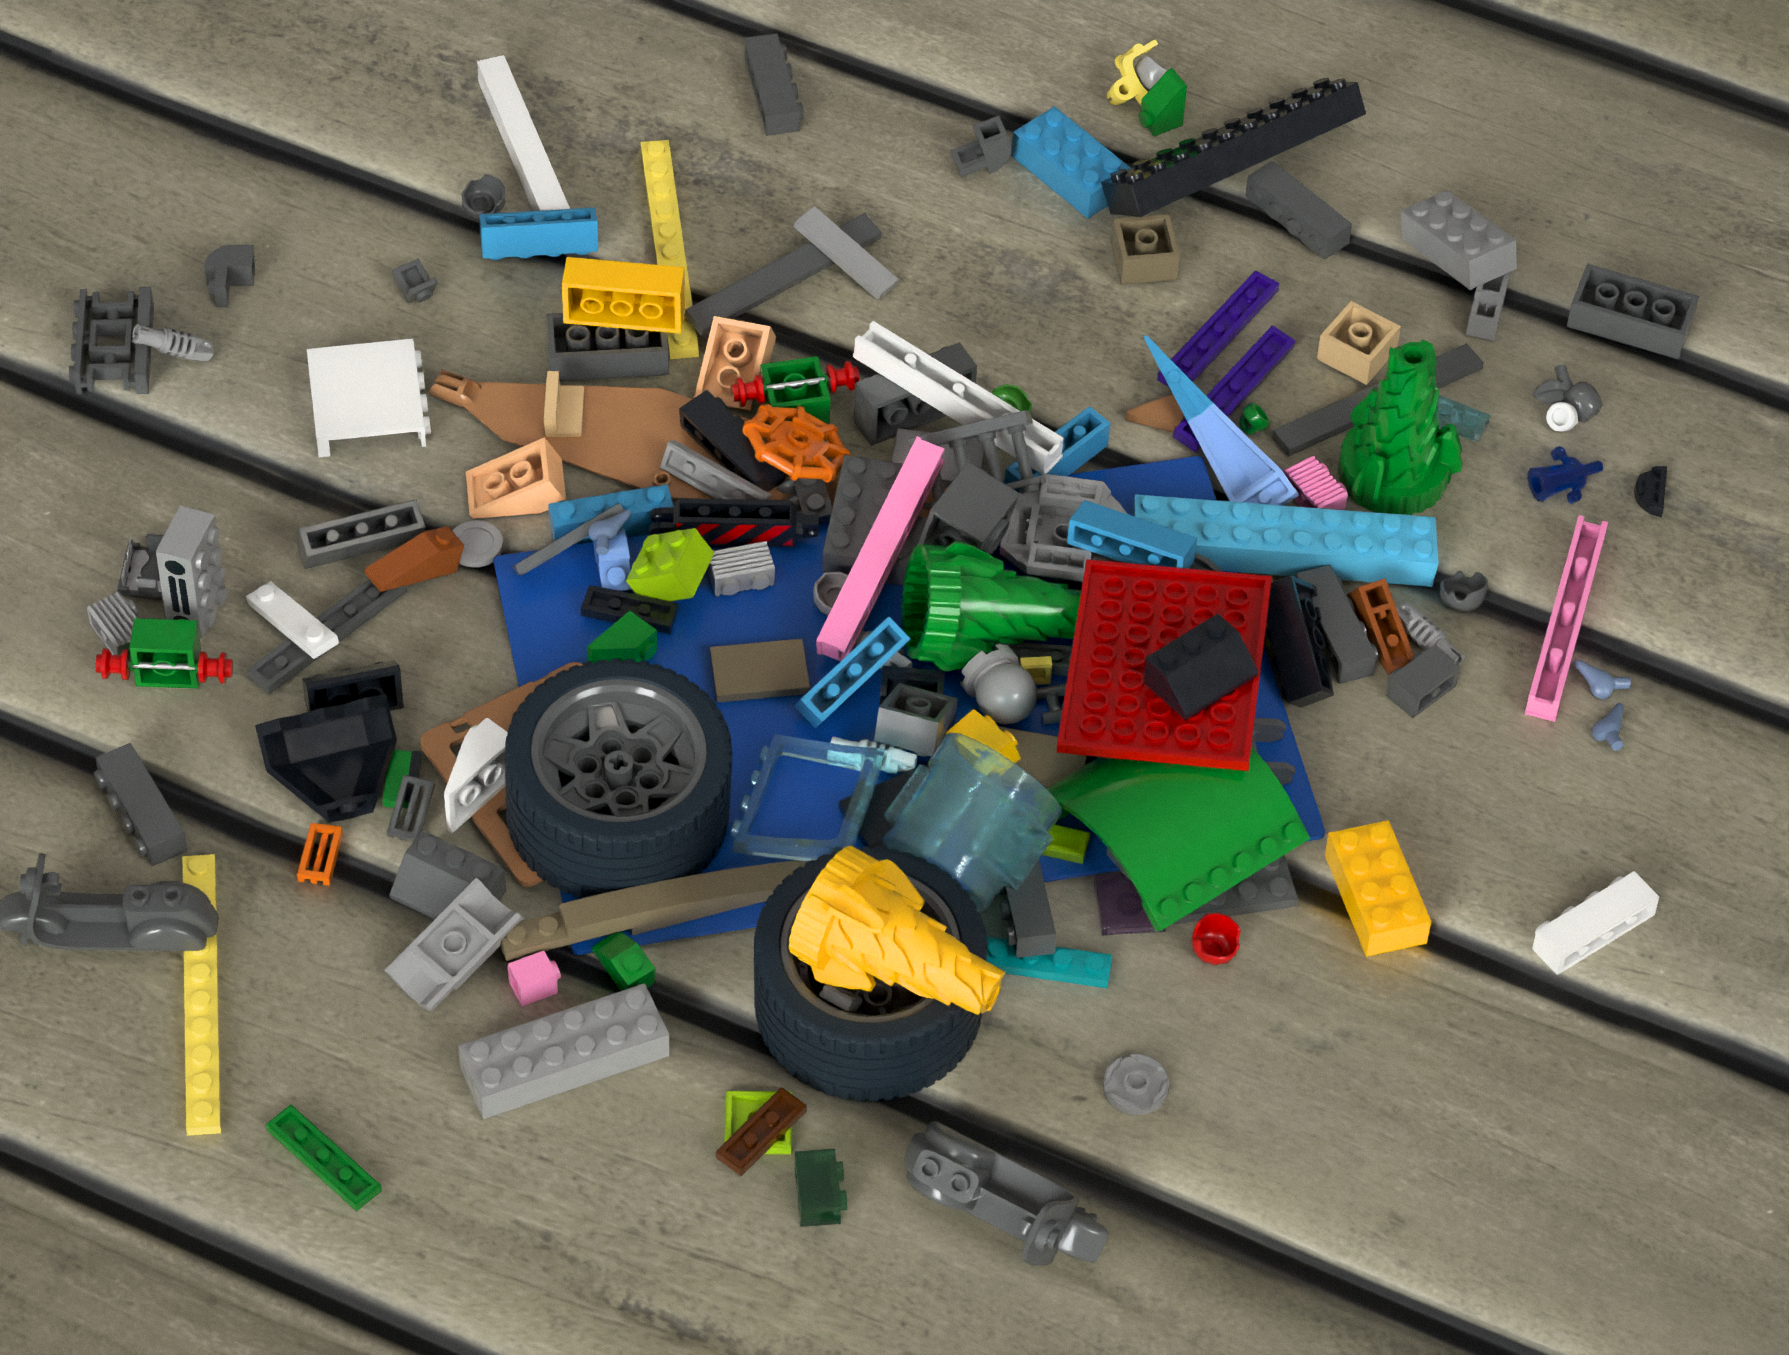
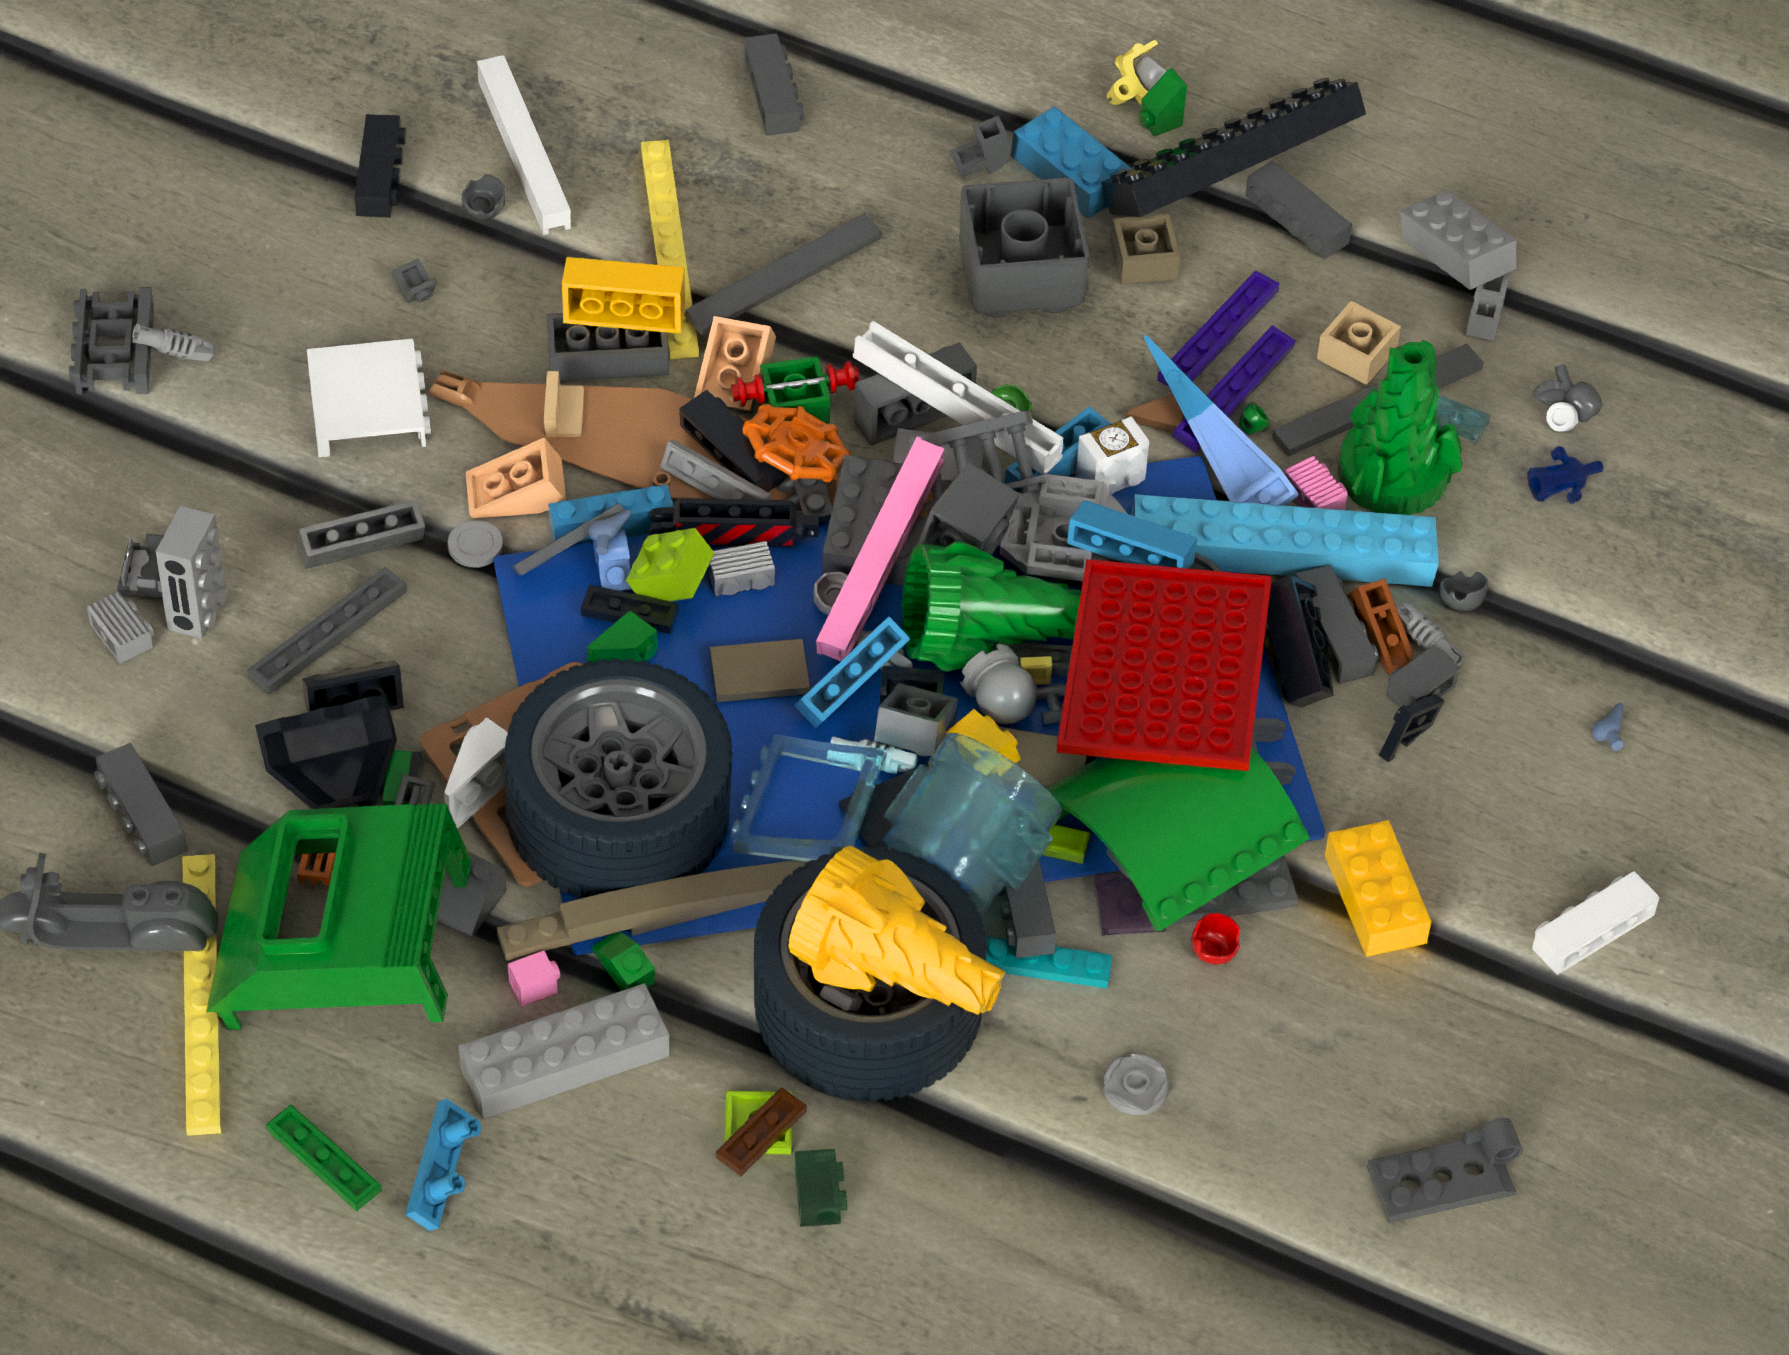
green brick [95,618,233,689] -> none
dark grey brick [204,245,256,307] -> none
white plate [246,581,339,659] -> none
dark orange slope [364,526,464,592] -> none
light grey piece [385,878,523,1012] -> none
dark azure brick [479,207,598,260] -> none
light grey tile [794,206,899,300] -> none
dark grey piece [904,1122,1108,1266] -> none
black slope [1144,614,1258,720] -> none
bright pink tile [1525,515,1608,722] -> none
dark grey brick [1567,263,1699,359] -> none
sand blue animal [1574,660,1631,700] -> none
black tile [1634,466,1667,518] -> none
none -> green panel [206,803,472,1030]
none -> black brick [355,114,406,218]
none -> dark azure plate [405,1098,481,1231]
none -> dark grey brick [959,178,1089,318]
none -> white brick [1075,416,1149,495]
none -> dark grey hinge [1367,1118,1523,1223]
none -> black wing [1379,694,1444,762]

